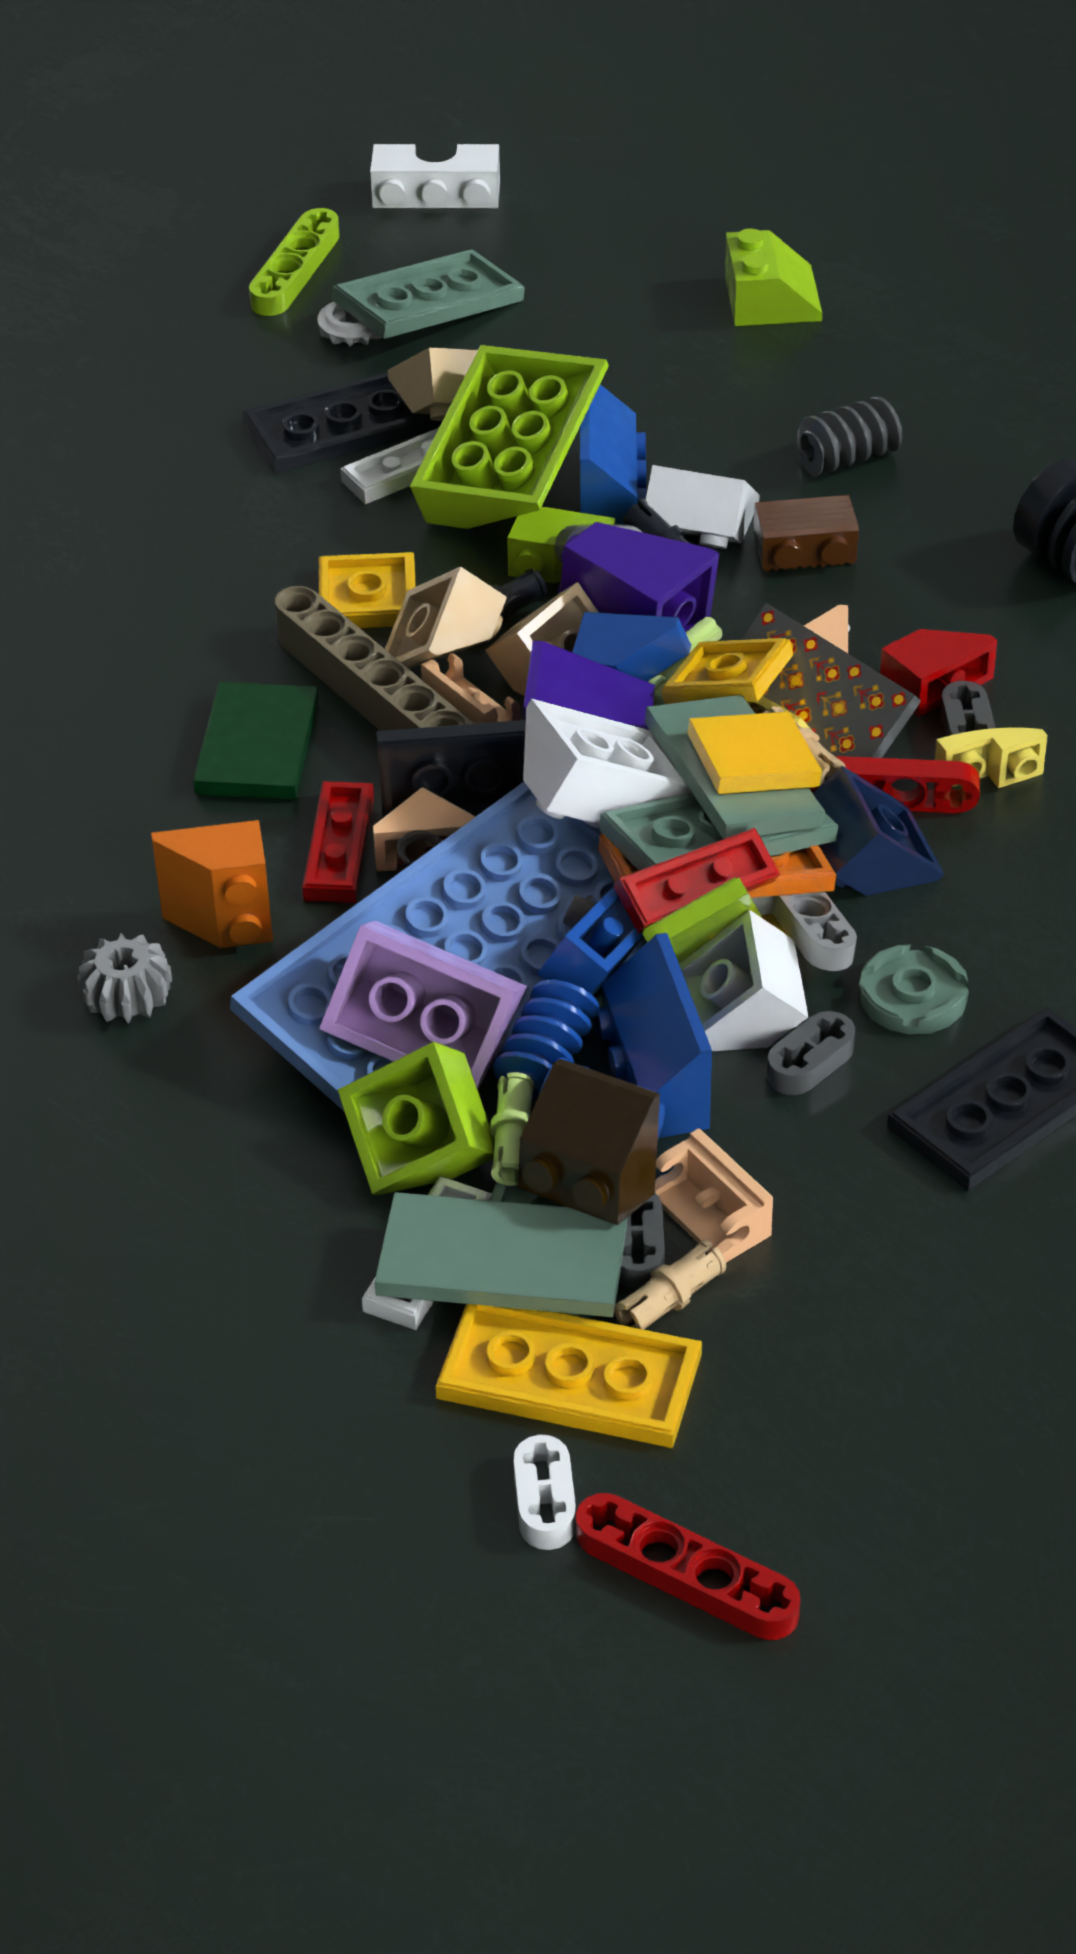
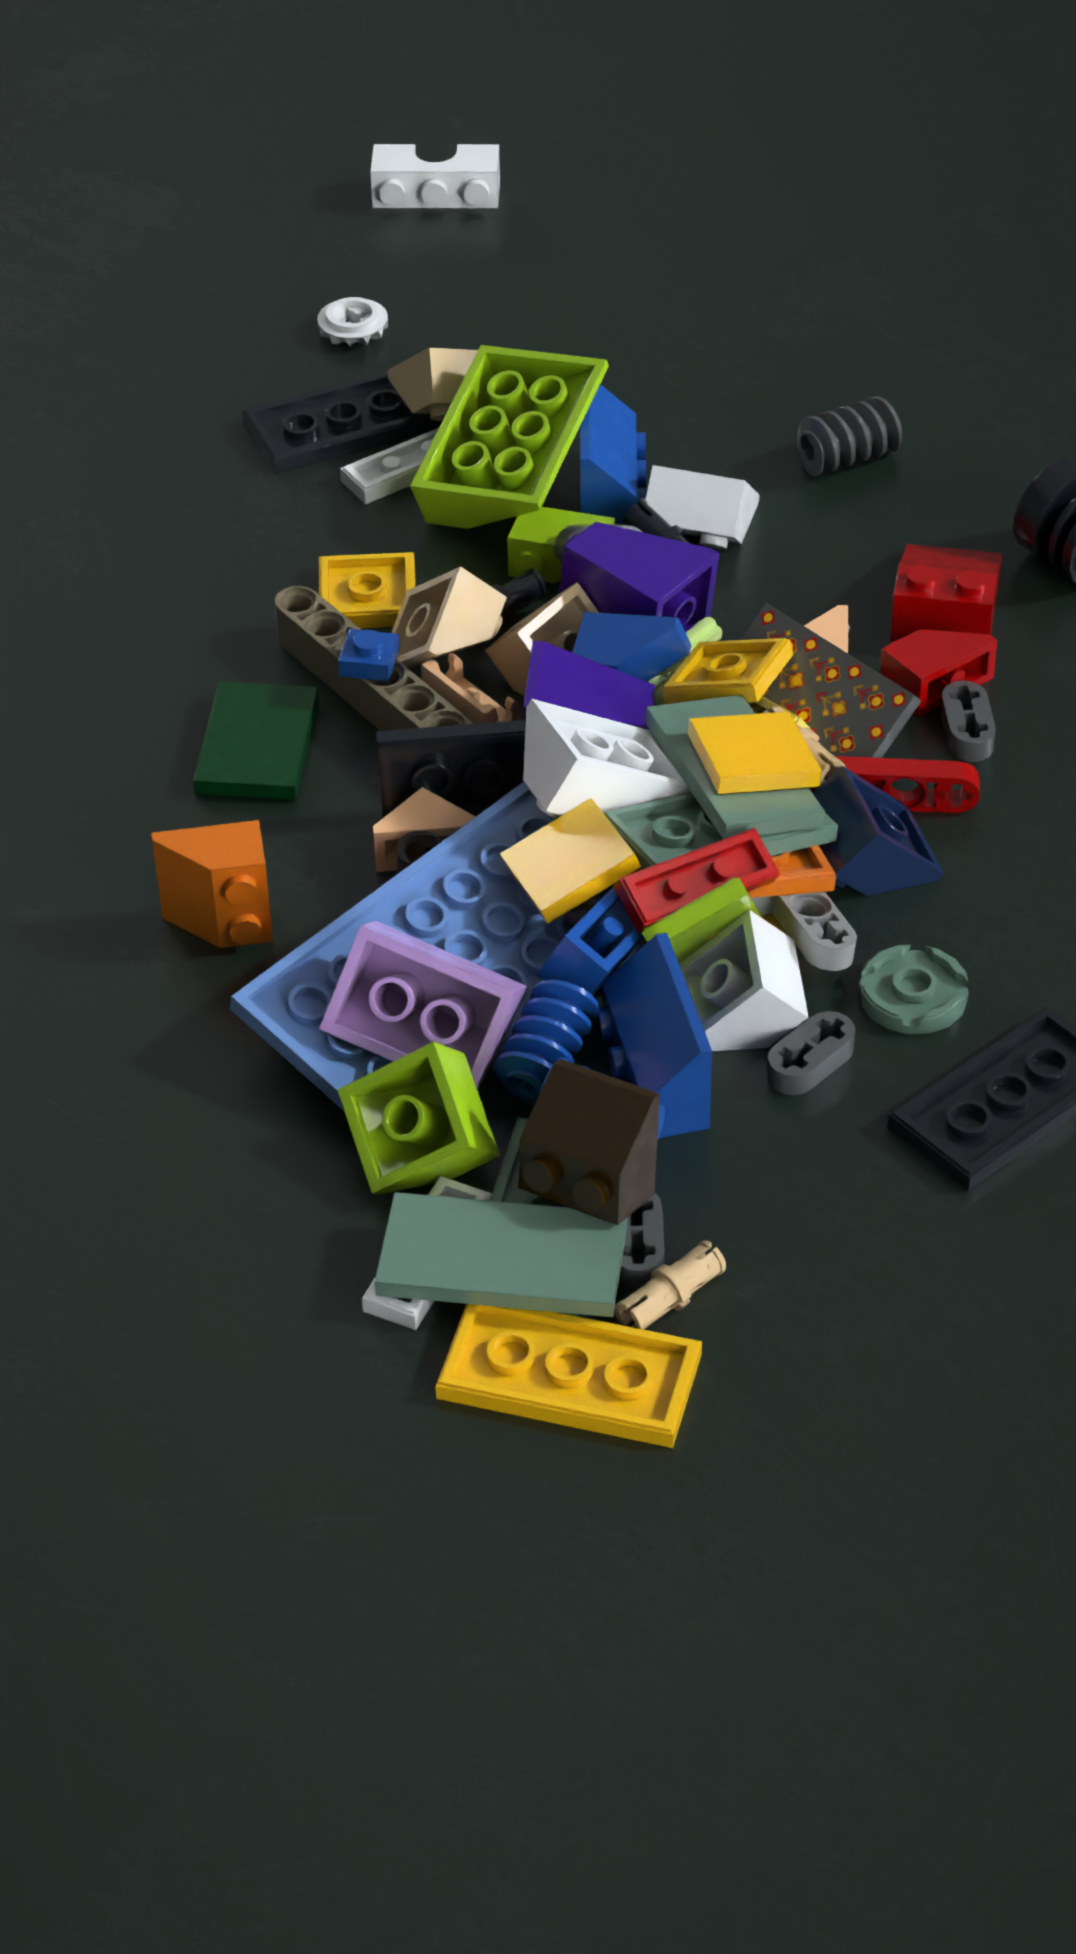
light grey gear [77,933,172,1024] -> none
lime beam [249,208,340,316] -> none
red tile [302,781,374,903] -> none
sand green tile [332,249,525,339] -> none
yellowish green pin [490,1072,534,1186] -> none
white beam [513,1435,576,1550] -> none
red beam [576,1493,801,1640] -> none
light nougat hinge [655,1128,773,1262] -> none
lime slope [725,229,822,326] -> none
reddish brown brick [753,495,859,572] -> none
light yellow slope [935,728,1048,788] -> none
none -> blue plate [338,629,399,681]
none -> yellow tile [500,798,641,924]
none -> red slope [890,544,1002,641]

